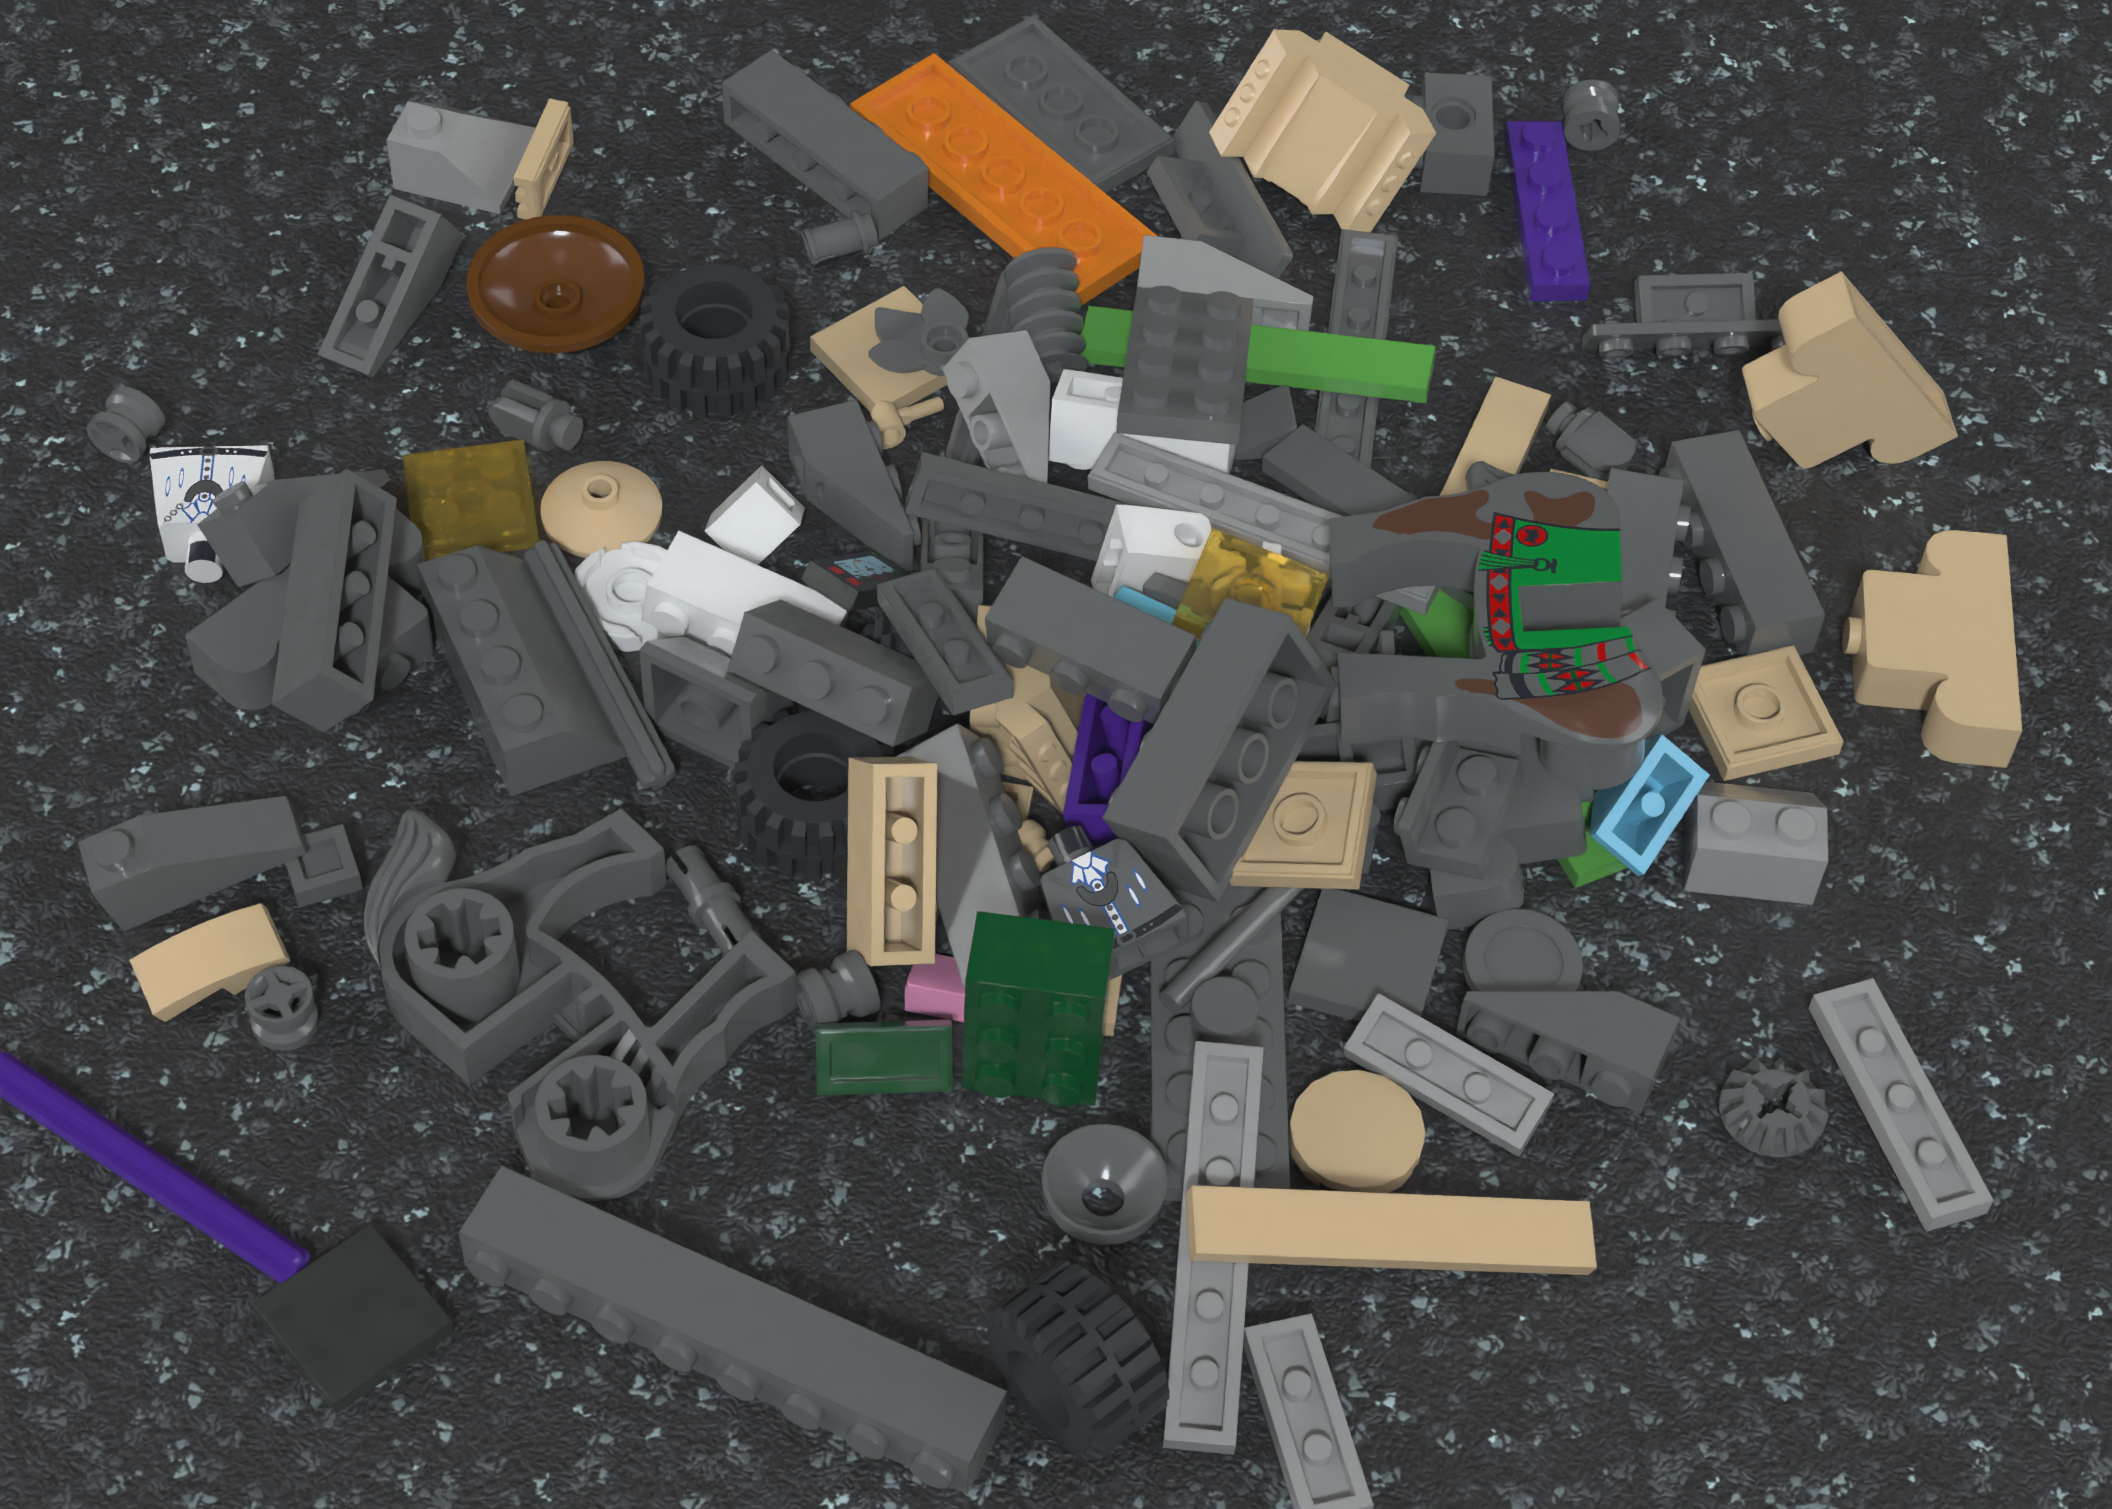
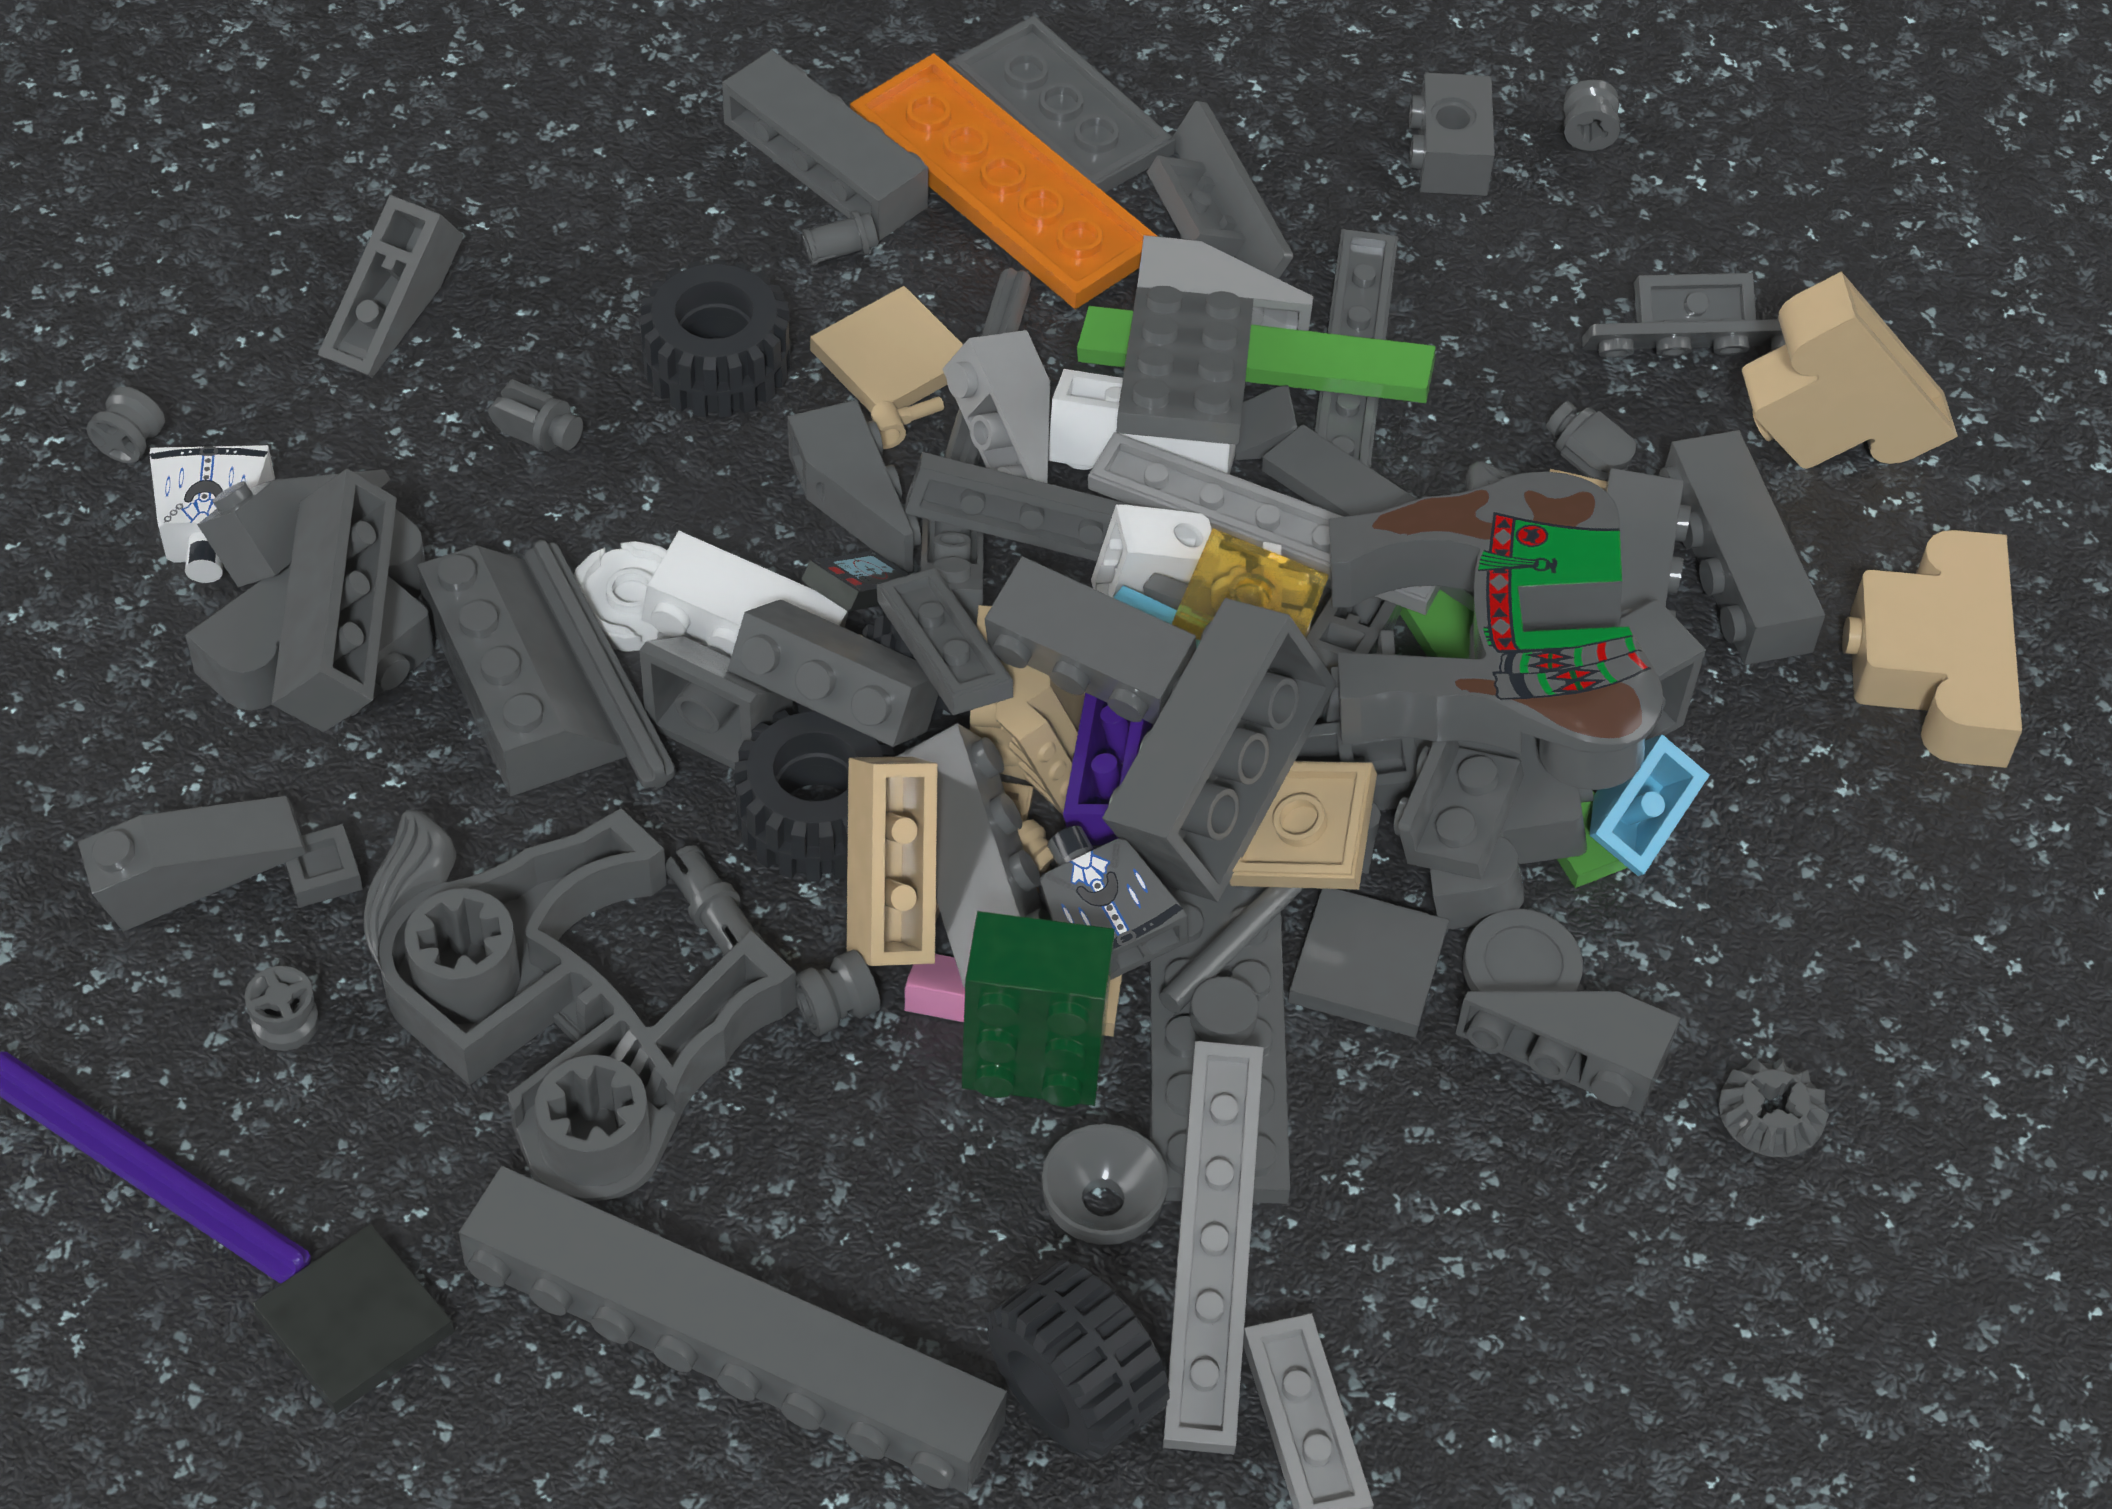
tan slope [130,903,291,1022] -> none
light grey slope [386,101,536,214] -> none
clear yellow plate [402,439,539,561] -> none
reddish brown dish [466,215,645,353] -> none
tan tile [513,99,574,219] -> none
tan dish [540,461,663,558] -> none
white panel [705,466,805,565] -> none
dark green tile [816,1020,953,1095] -> none
dark grey plate [868,288,970,376] -> none
dark grey piece [1004,247,1088,383] -> none
tan tile [1185,1185,1597,1275] -> none
tan slope [1209,29,1436,233] -> none
tan tile [1288,1070,1426,1193] -> none
light grey plate [1344,993,1554,1157] -> none
tan tile [1440,376,1551,496] -> none
dark purple plate [1504,121,1590,301] -> none
light grey slope [1684,782,1828,905] -> none
tan tile [1688,645,1844,781] -> none
light grey plate [1808,978,1994,1232] -> none

